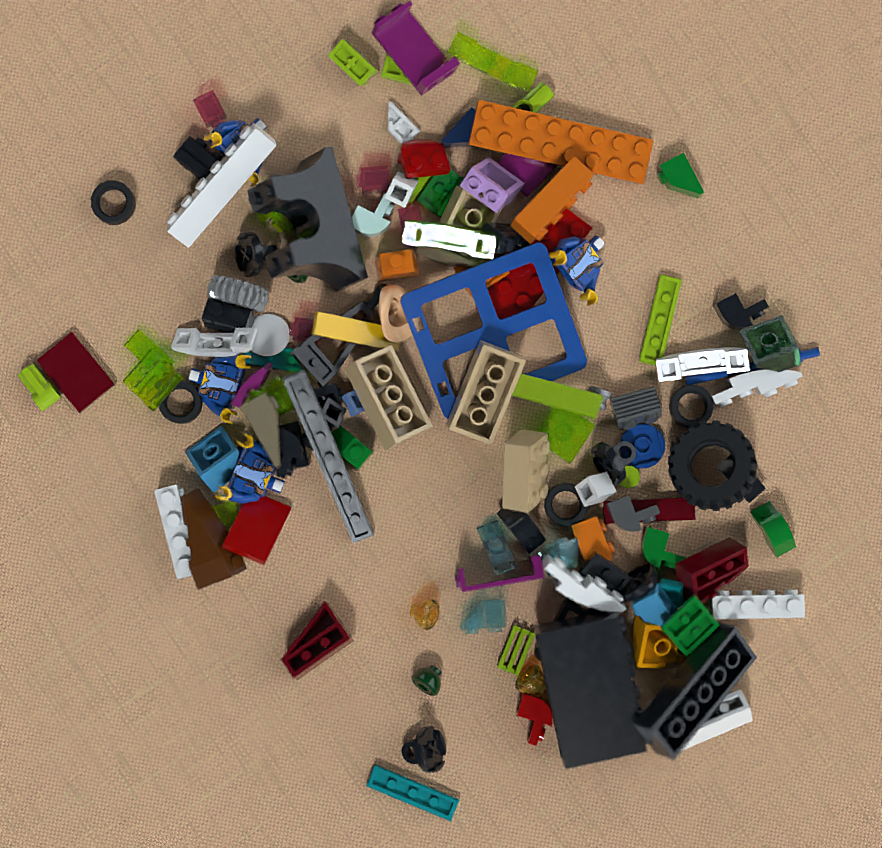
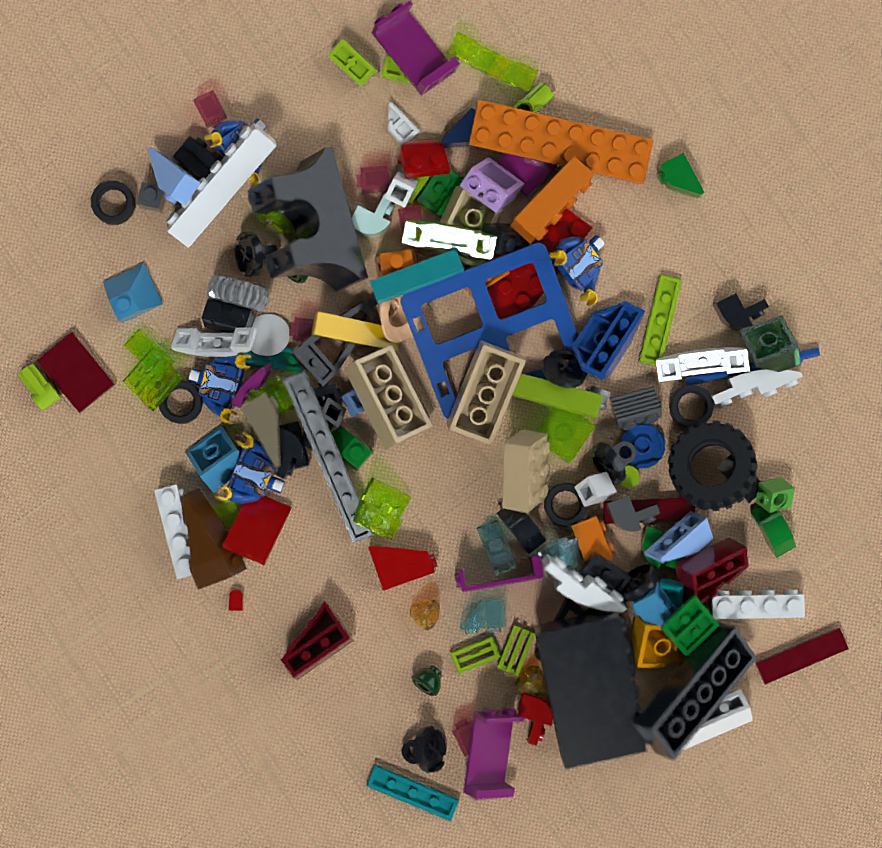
none -> dark azure slope [103,263,163,323]
none -> dark grey brick [136,182,166,213]
none -> light blue slope [148,146,200,205]
none -> red piece [229,590,243,611]
none -> clear neon green slope [353,477,411,540]
none -> red slope [368,546,438,591]
none -> teal tile [370,249,464,304]
none -> lime tile [450,636,500,674]
none -> clear pink brick [452,718,473,757]
none -> magenta panel [463,707,525,800]
none -> black tile [542,350,588,388]
none -> blue wedge [572,301,645,380]
none -> light blue slope [644,511,713,562]
none -> dark red tile [755,628,849,685]
none -> bright green brick [756,477,795,513]

